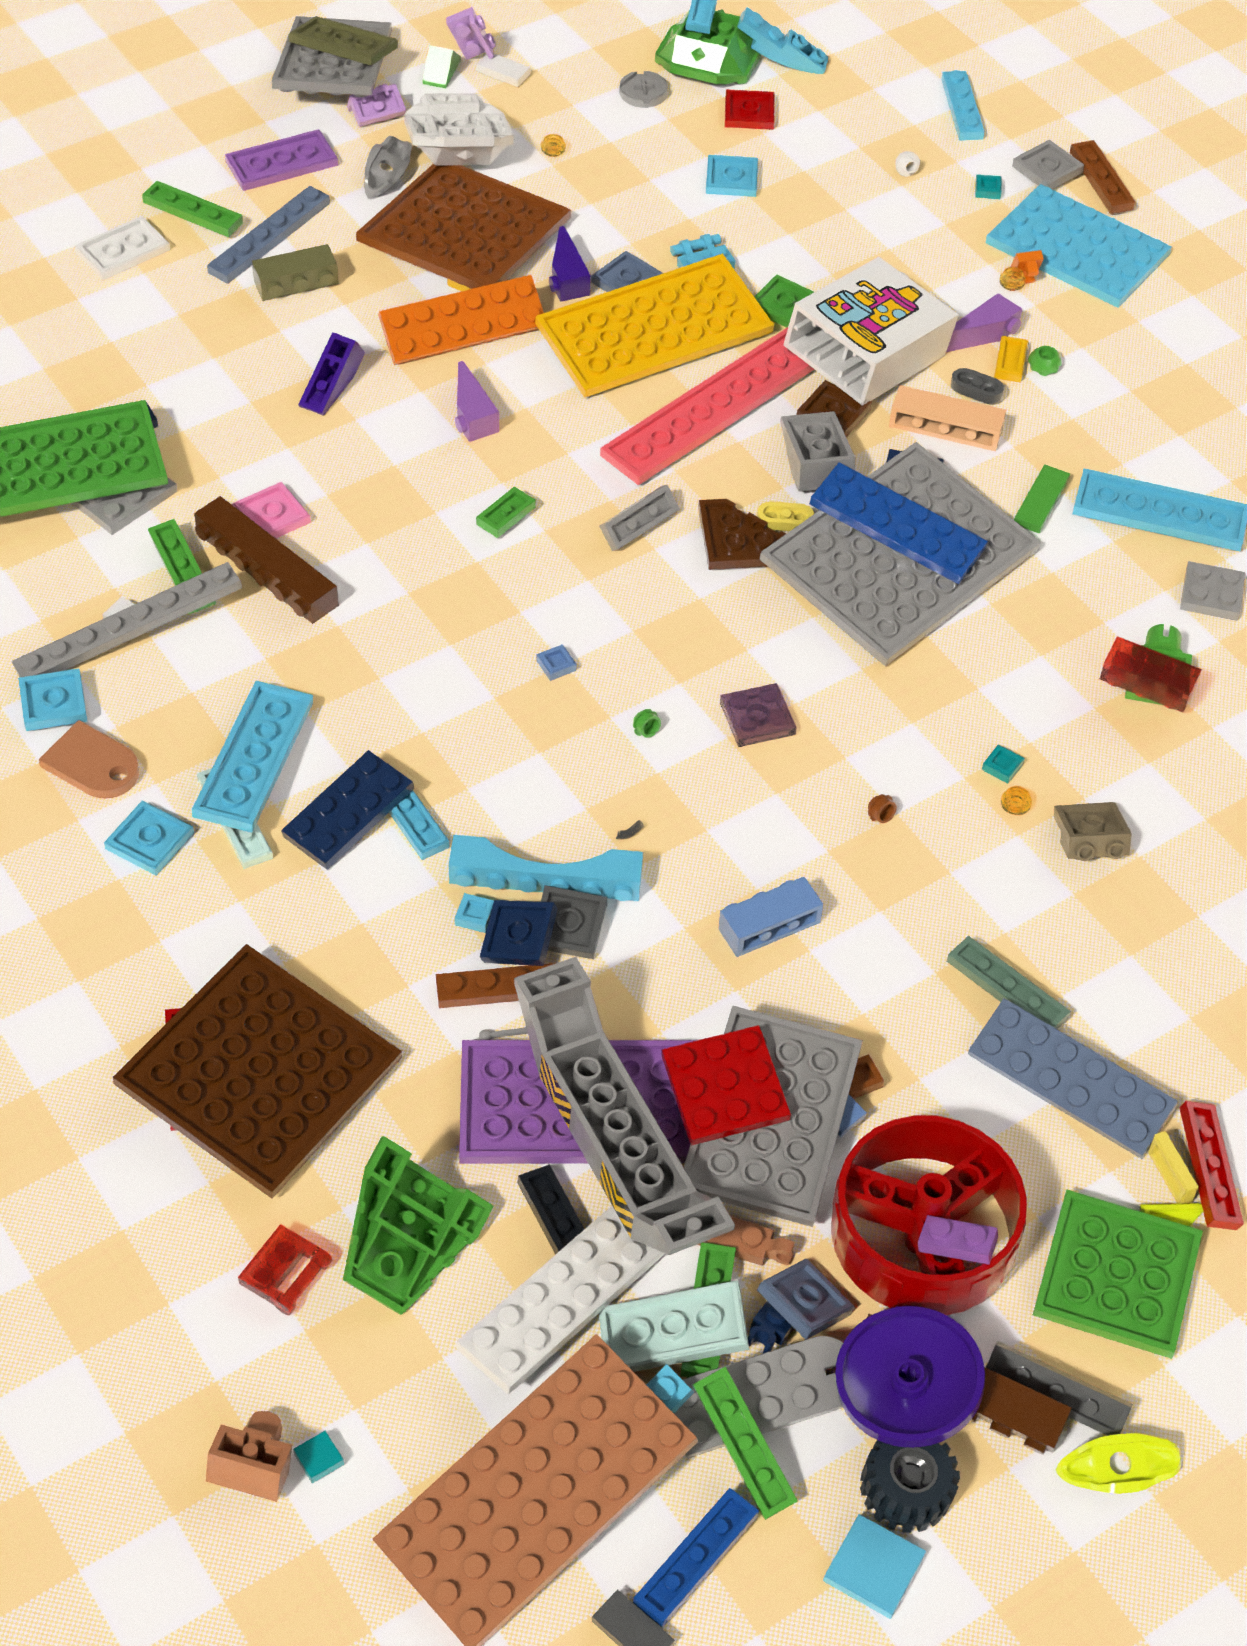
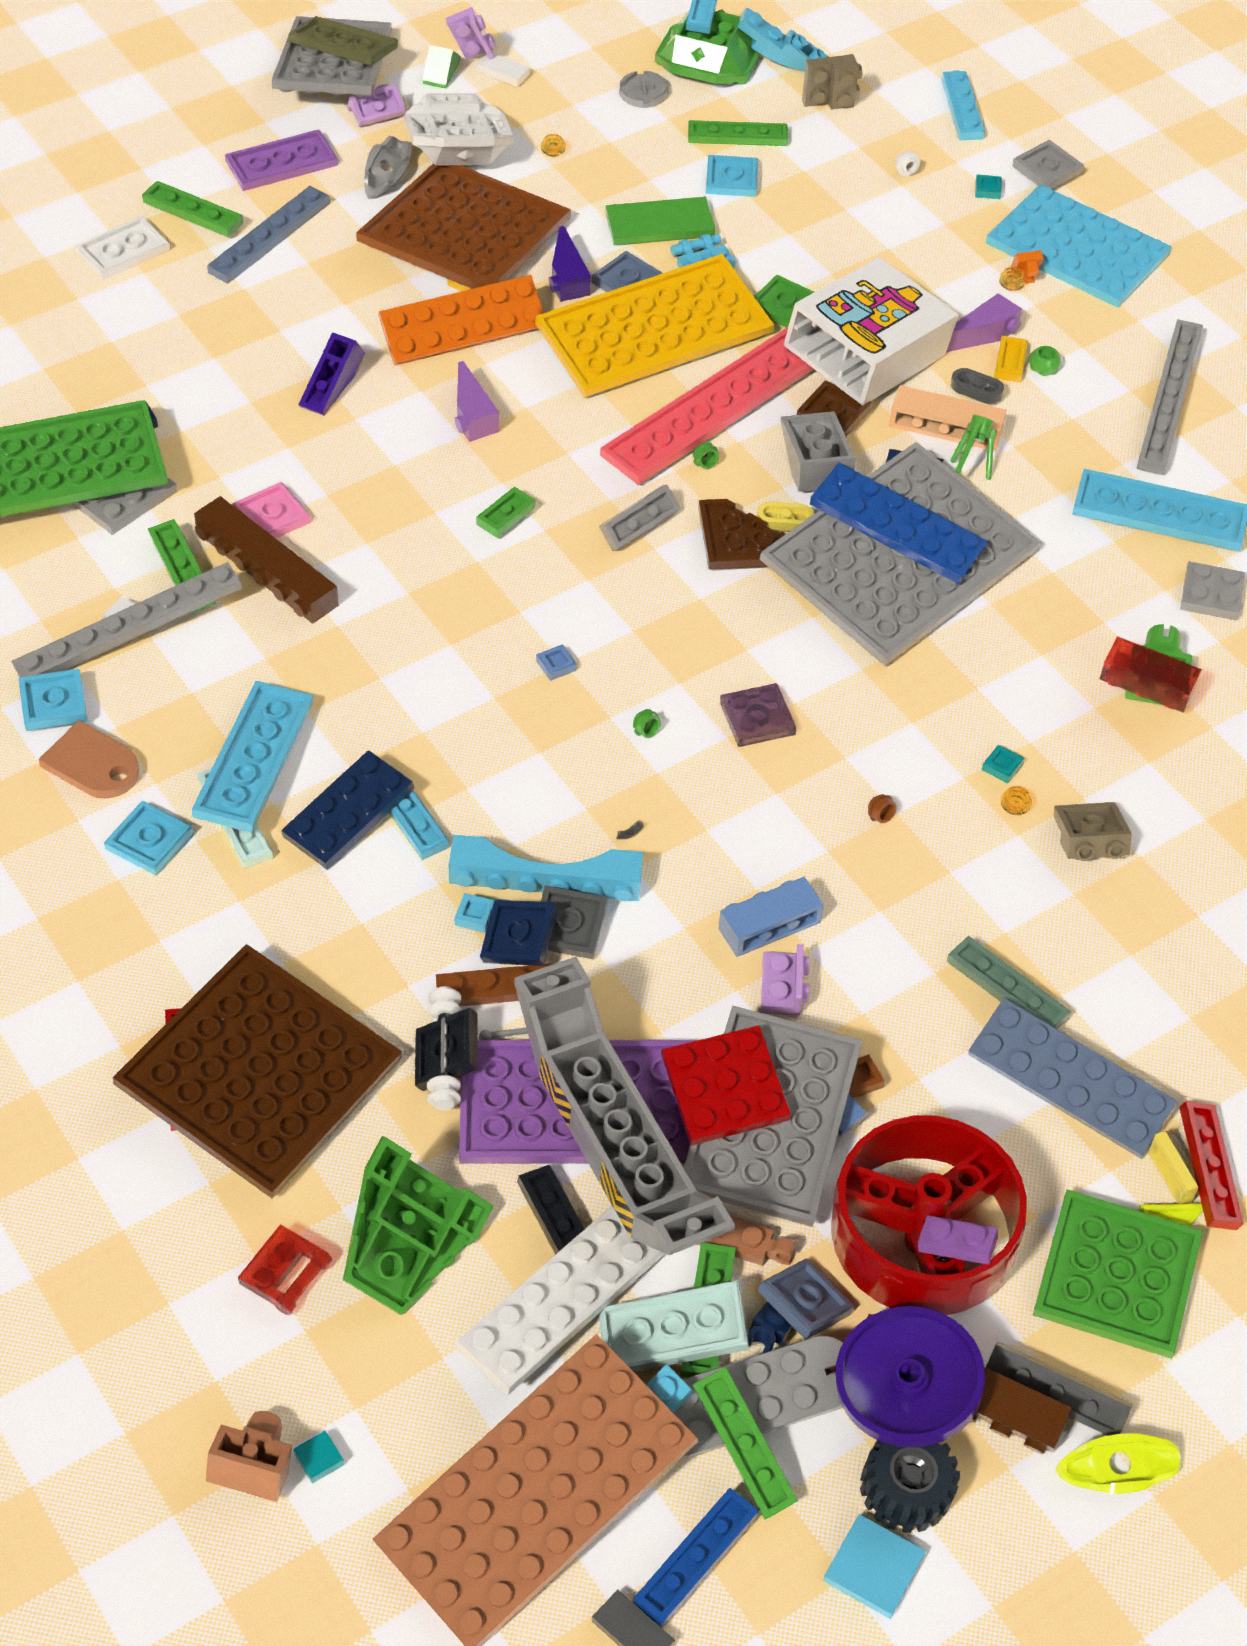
olive brick [252,244,339,301] -> none
red tile [724,89,775,130] -> none
bright green tile [1014,464,1071,534] -> none
dark orange plate [1070,140,1135,214] -> none
none -> black plate [415,986,478,1111]
none -> bright green tile [605,196,715,246]
none -> bright green tile [688,120,788,146]
none -> bright green plate [692,442,719,469]
none -> lavender bracket [760,944,810,1016]
none -> dark tan plate [802,54,863,110]
none -> bright green plant [950,415,997,480]
none -> light grey plate [1137,319,1203,475]

